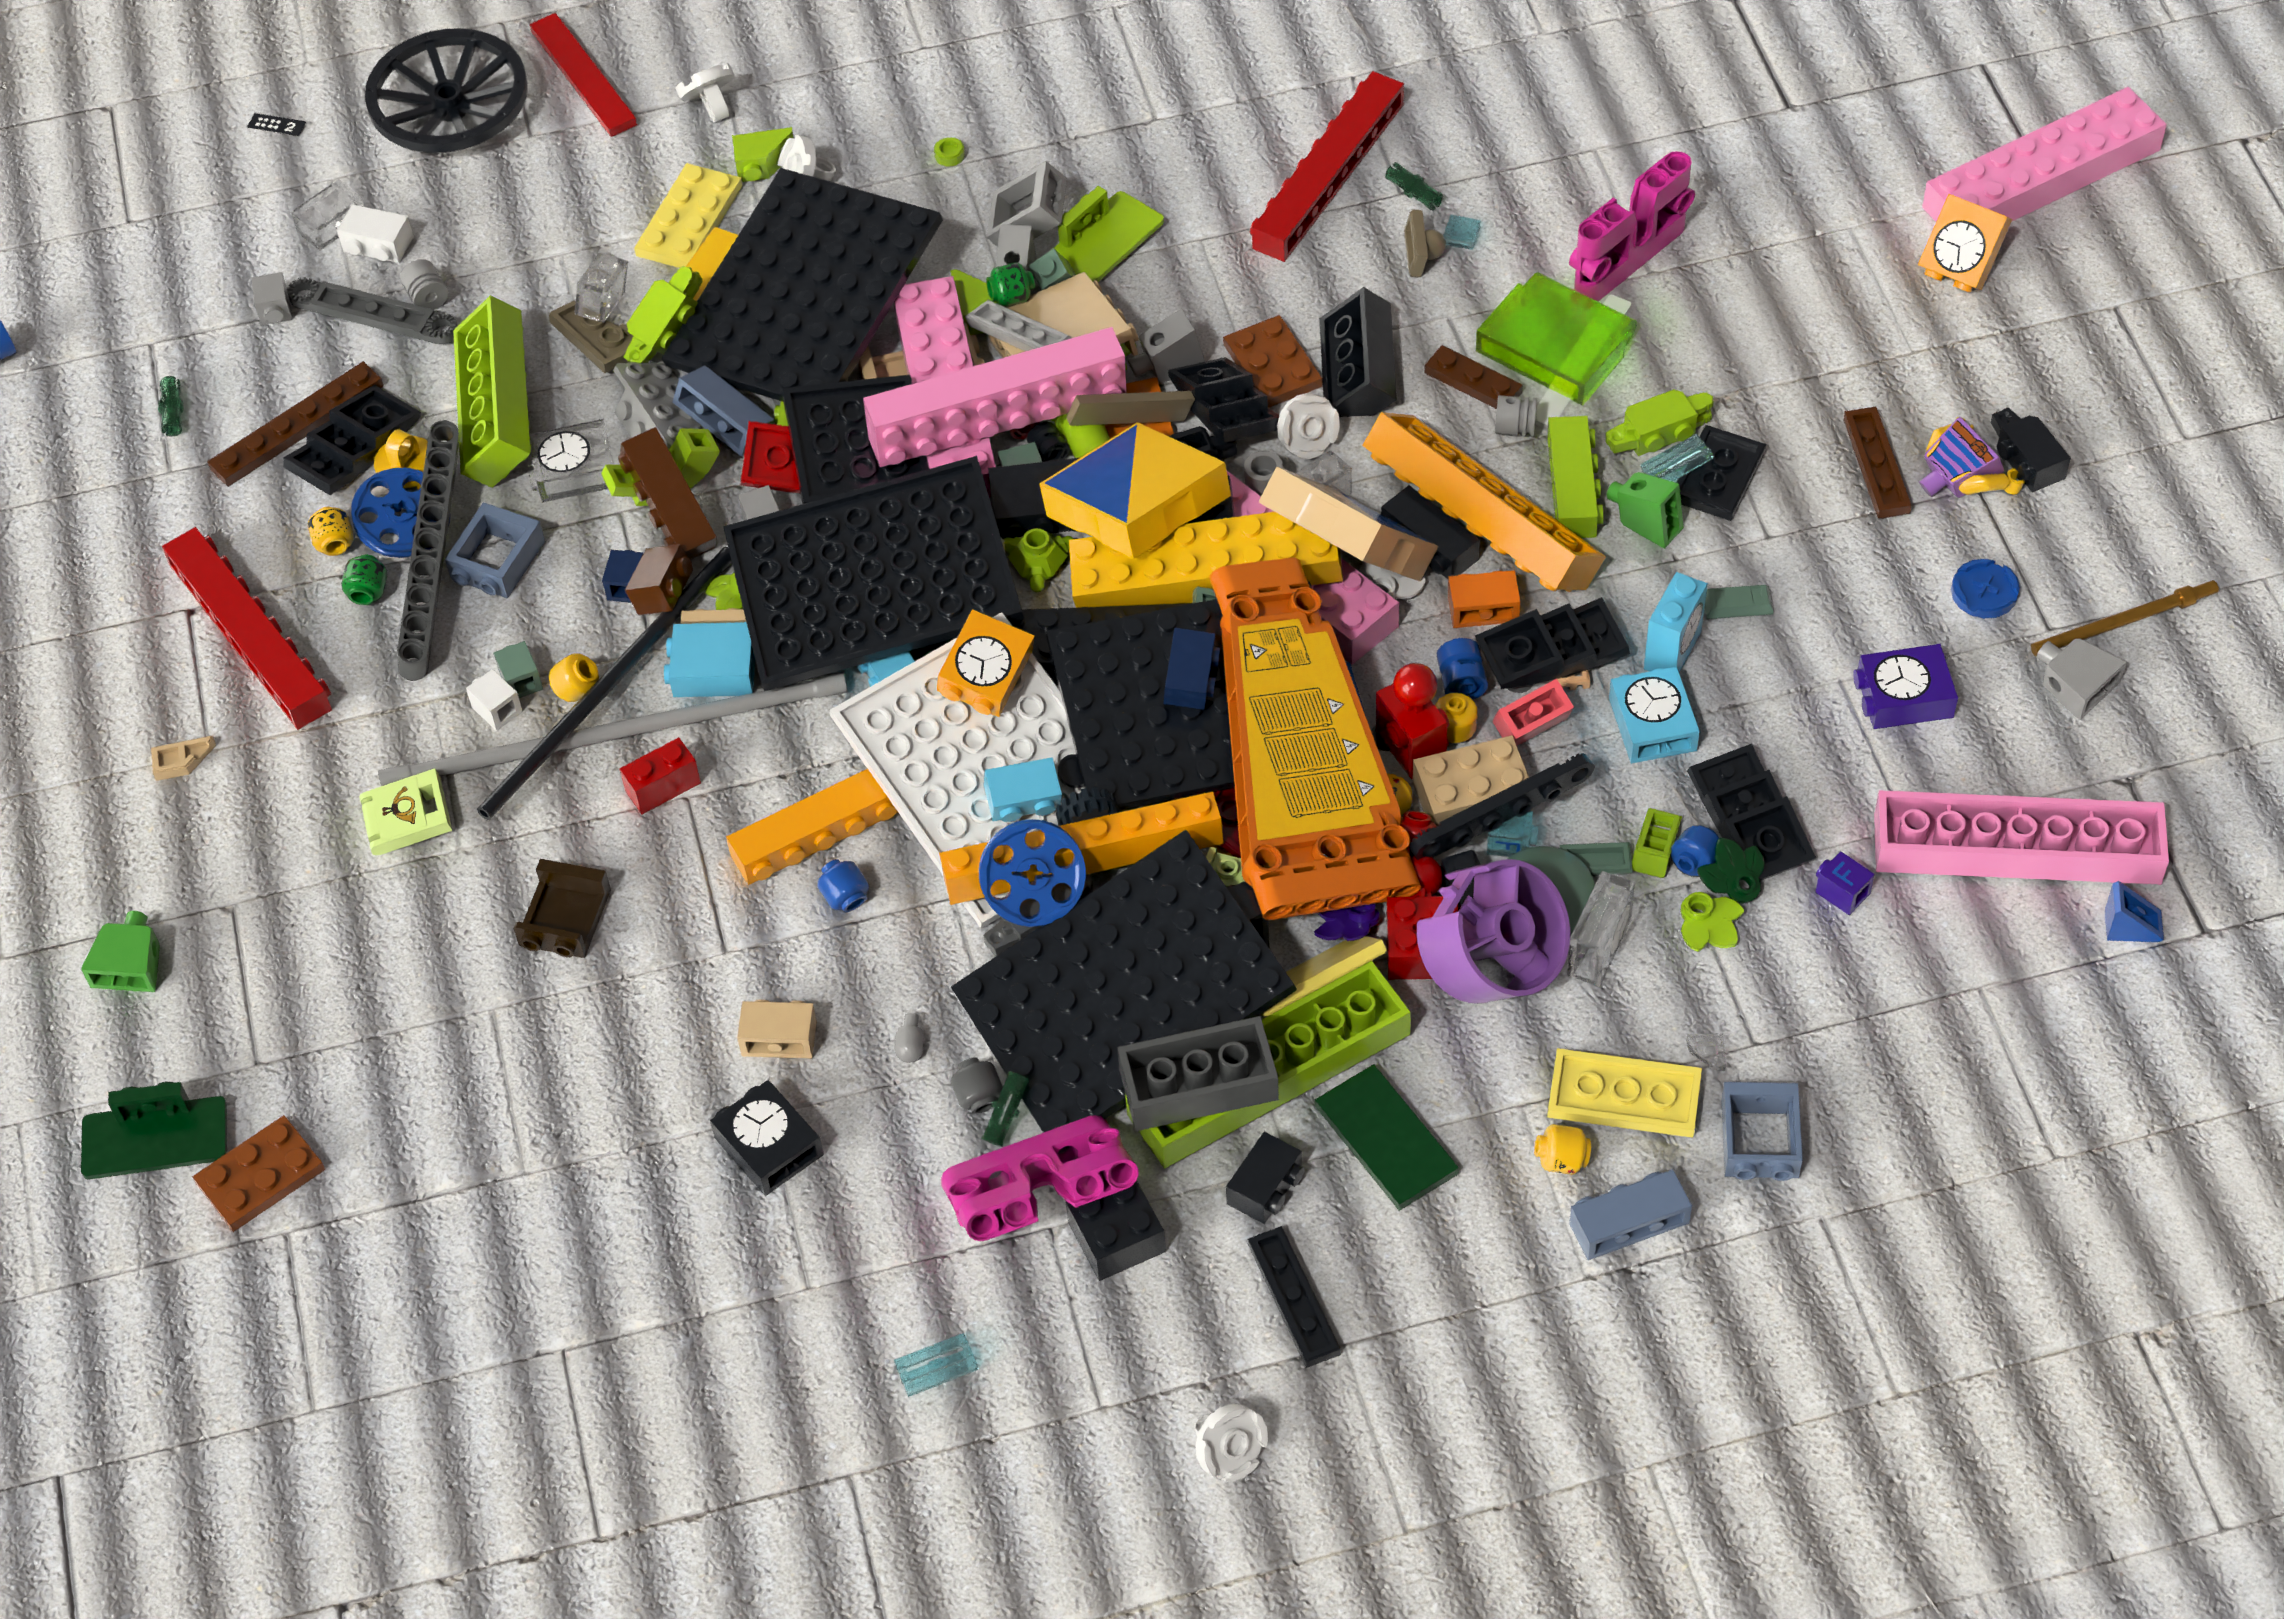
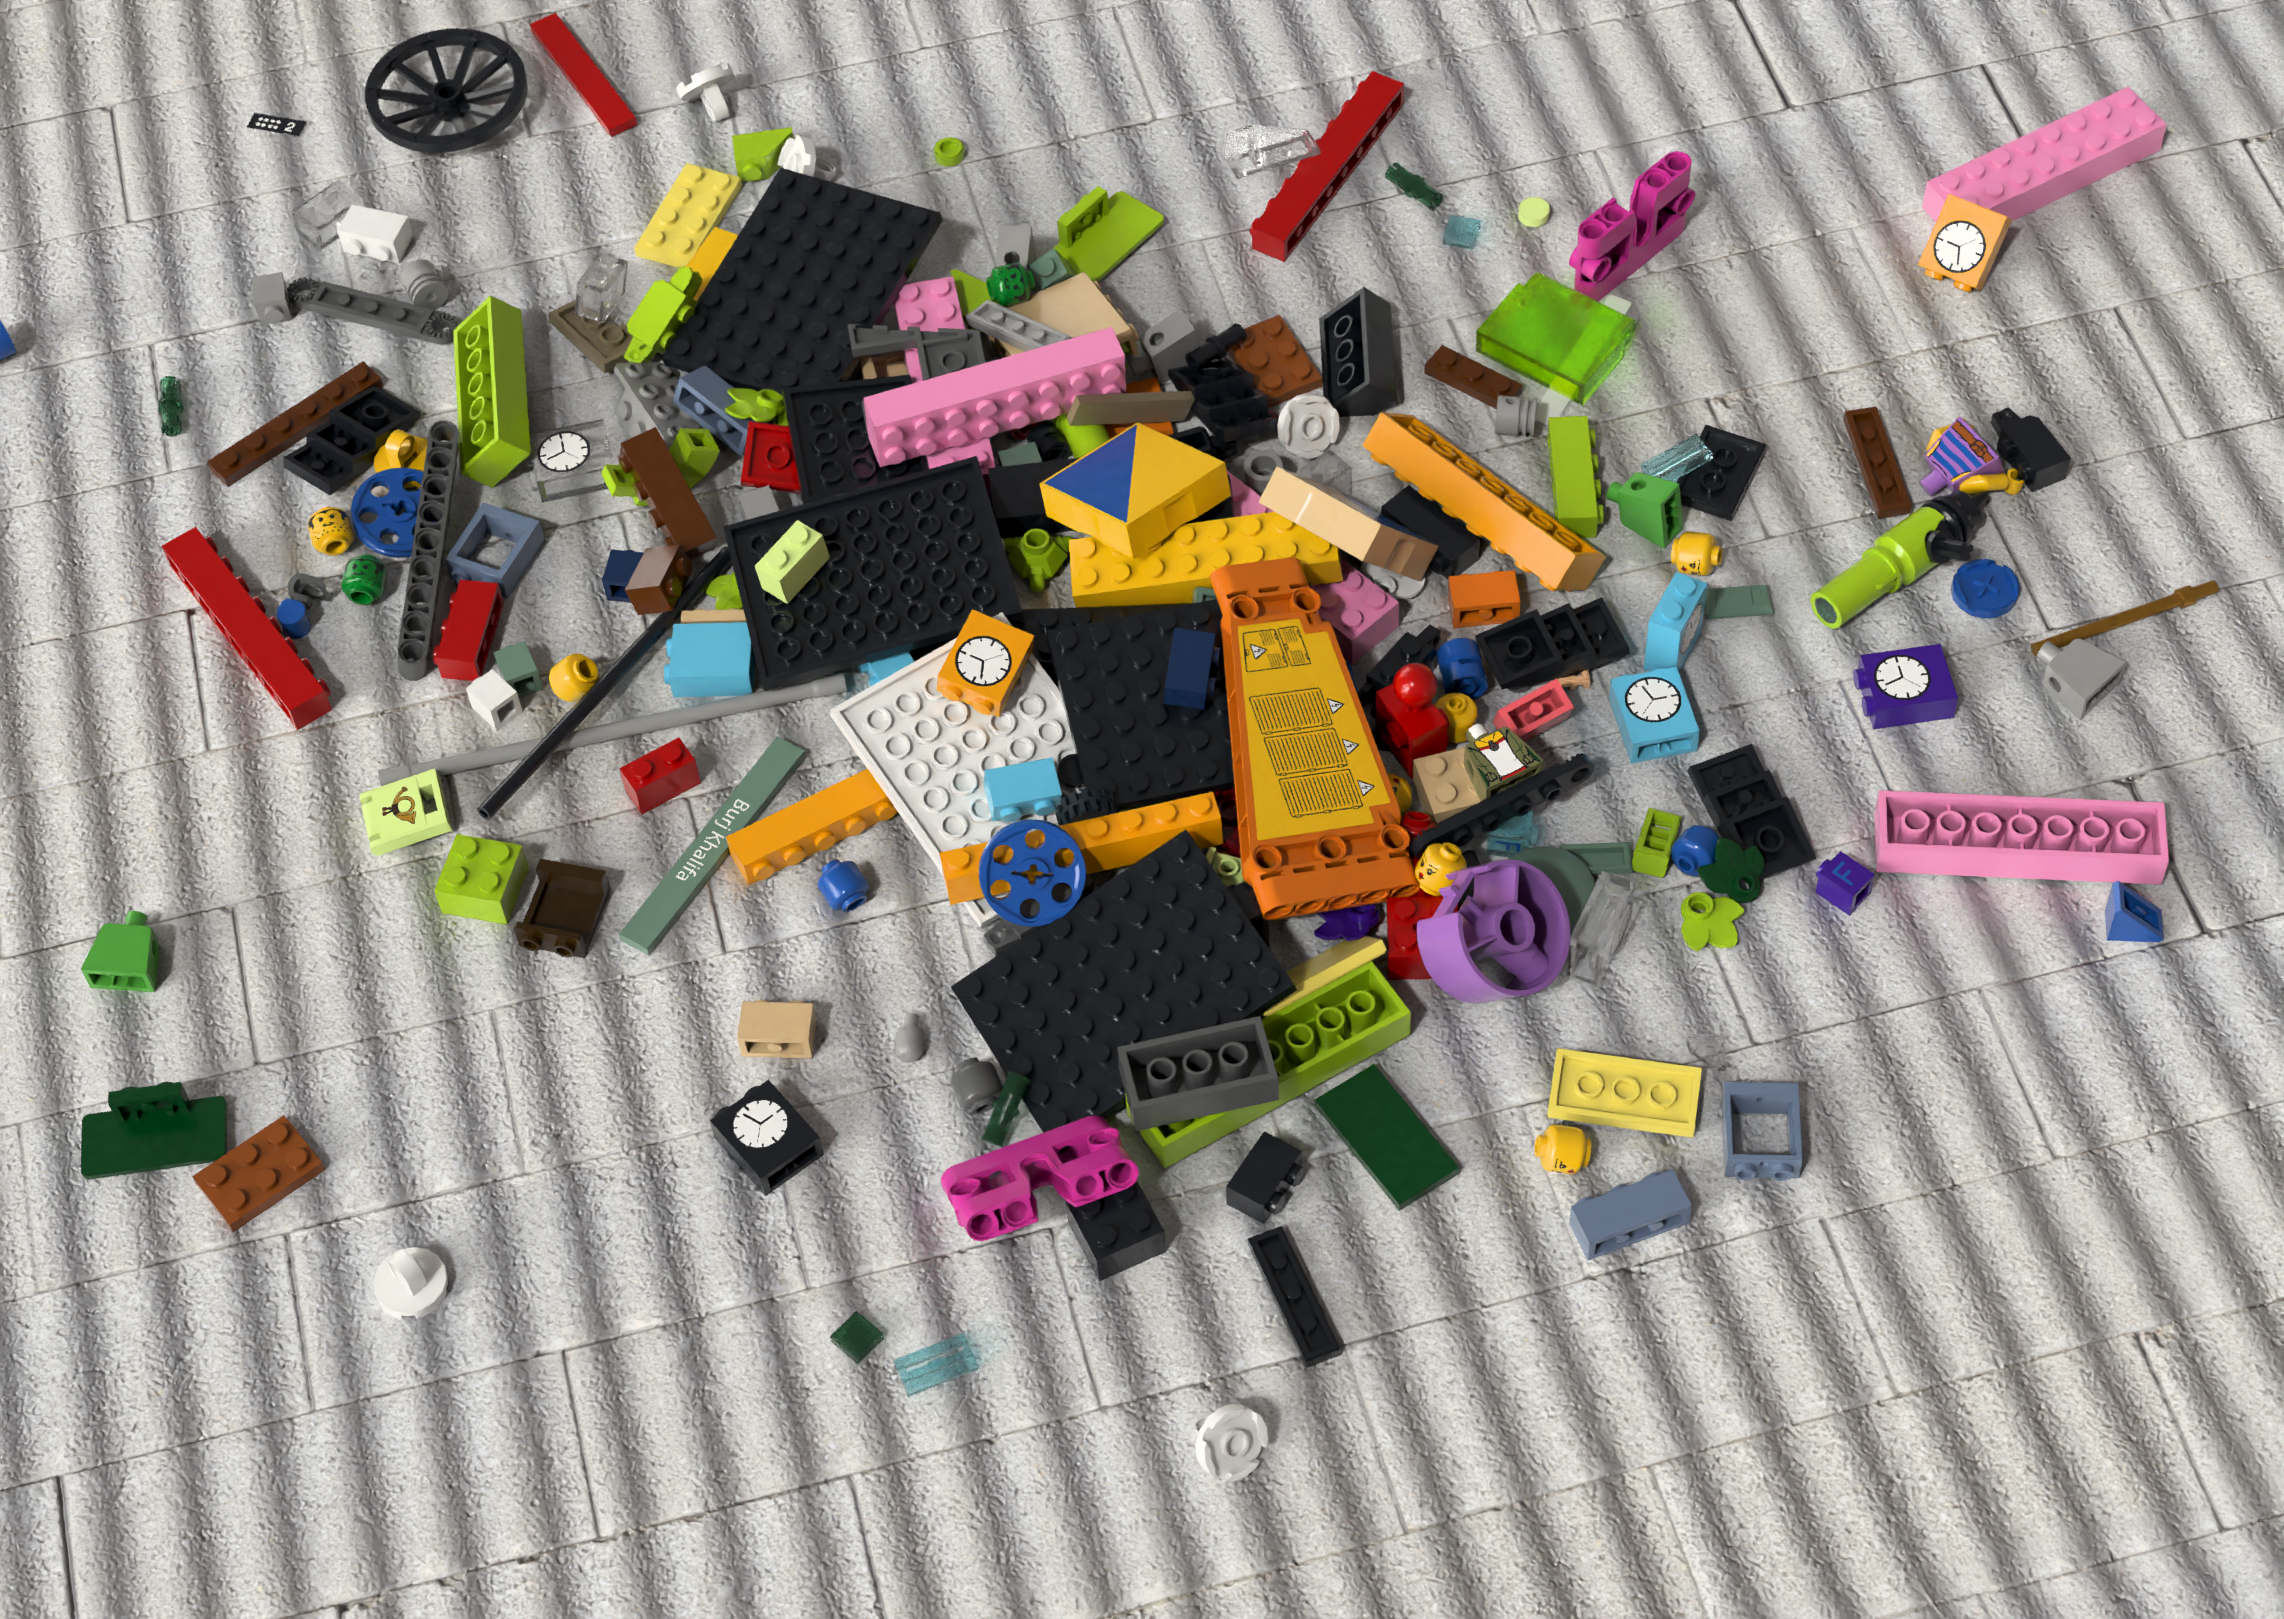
tan tile [151,735,216,781] -> none
light grey window [986,161,1067,246] -> none
dark tan tile [1404,209,1446,277] -> none
lime hinge [1605,389,1714,456] -> none
none -> leg [277,573,330,639]
none -> white tile [373,1247,449,1319]
none -> red brick [433,580,504,681]
none -> lime brick [434,834,529,925]
none -> sand green tile [619,737,806,955]
none -> lime plate [725,388,785,422]
none -> yellowish green brick [754,520,830,604]
none -> clear green tile [830,1311,884,1364]
none -> dark grey wing [847,324,986,435]
none -> black pin [1185,323,1247,372]
none -> clear slope [1224,124,1320,179]
none -> black hinge [1357,625,1441,719]
none -> yellow head [1415,842,1467,896]
none -> torso [1464,724,1544,801]
none -> yellowish green tile [1518,197,1550,227]
none -> yellow head [1671,531,1723,576]
none -> lime piece [1810,490,1988,629]

